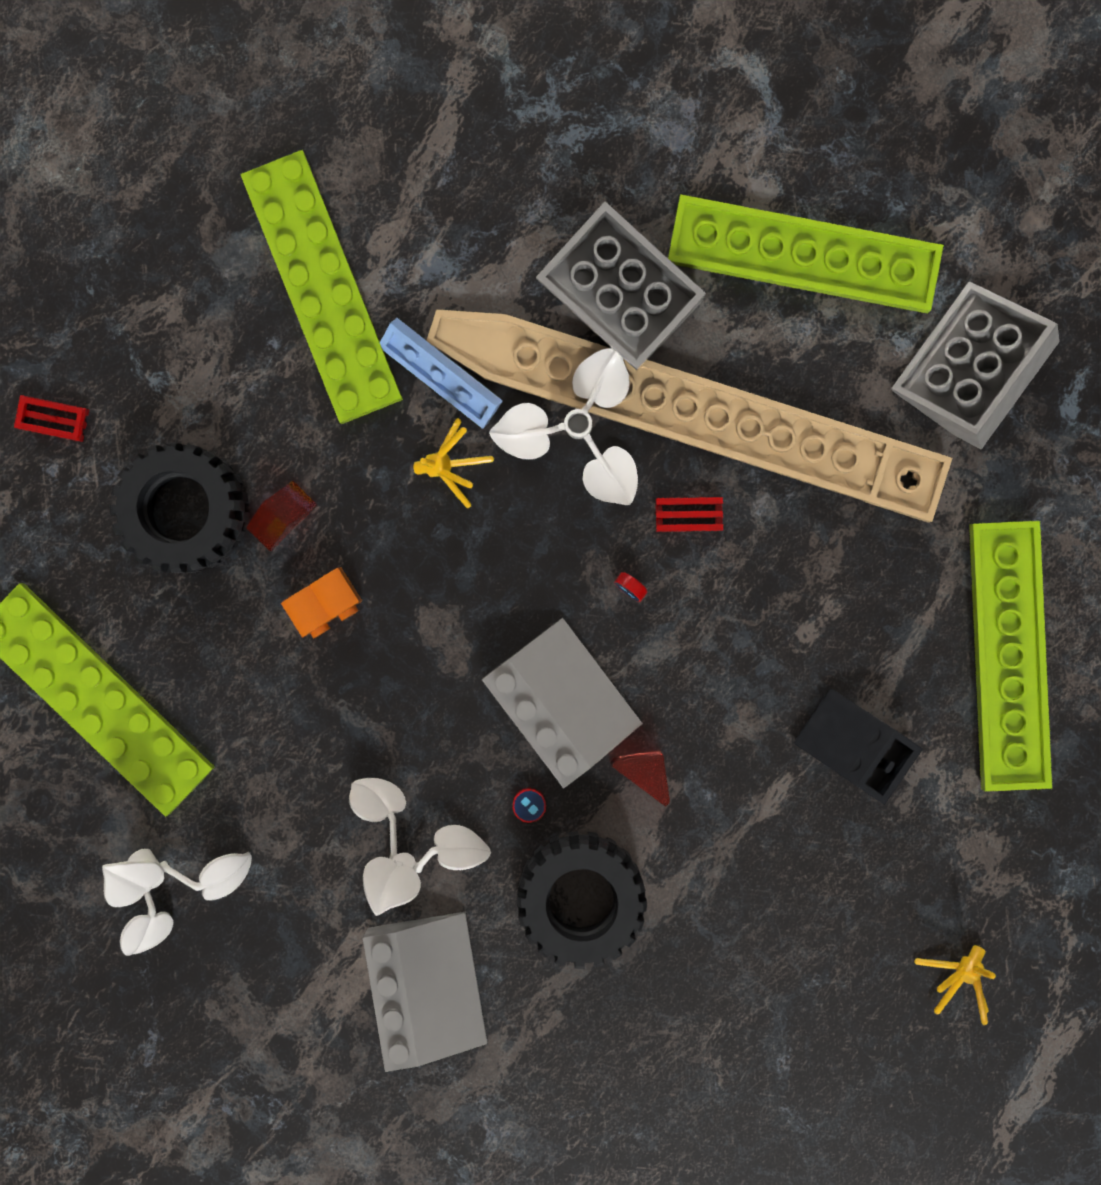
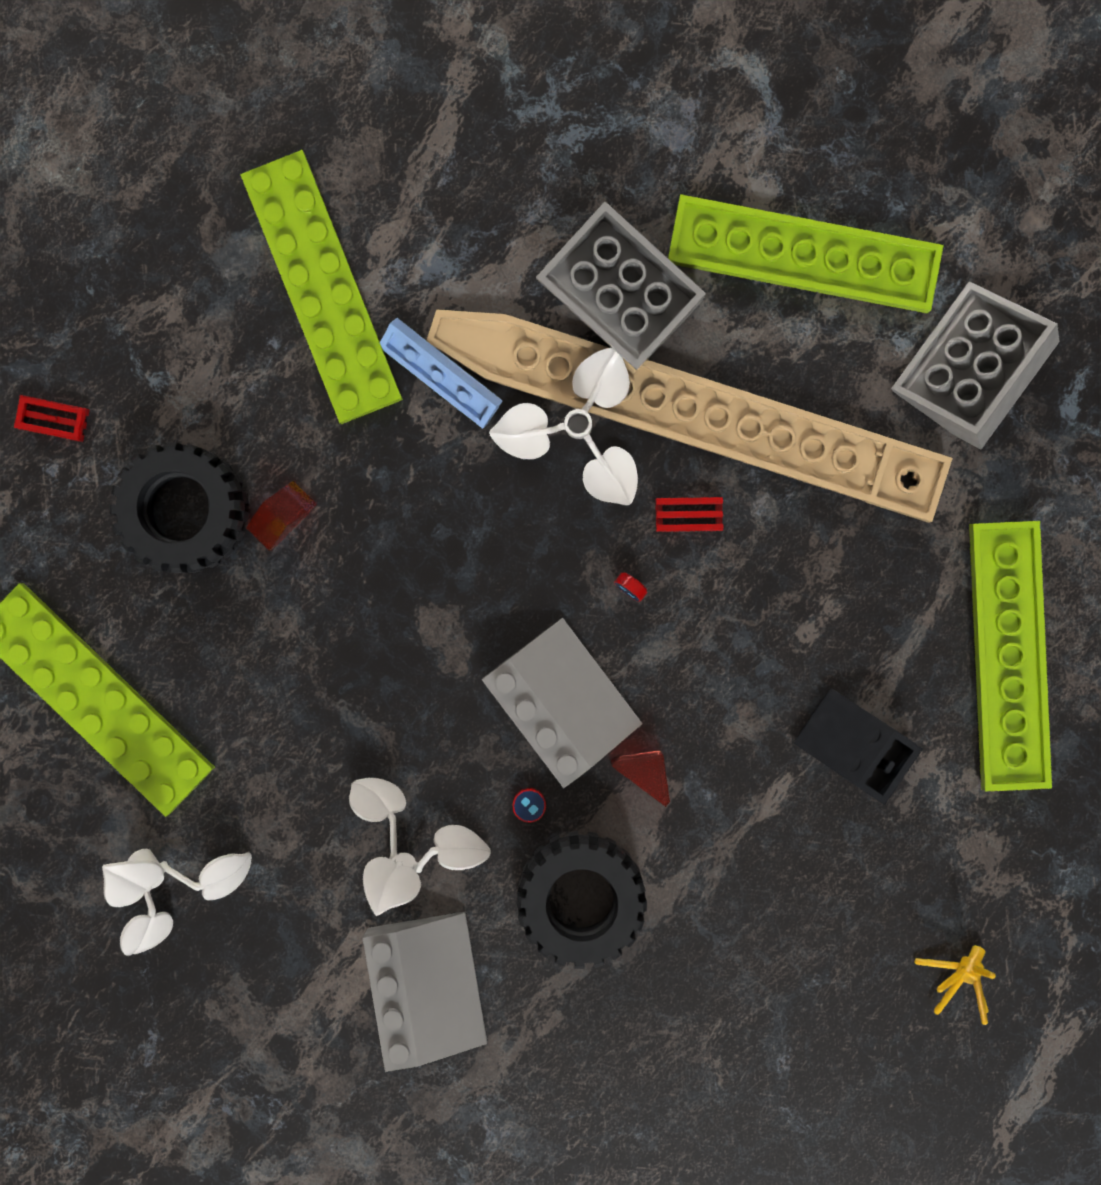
orange brick [281,567,362,639] -> none
yellow plant [413,418,494,508] -> none

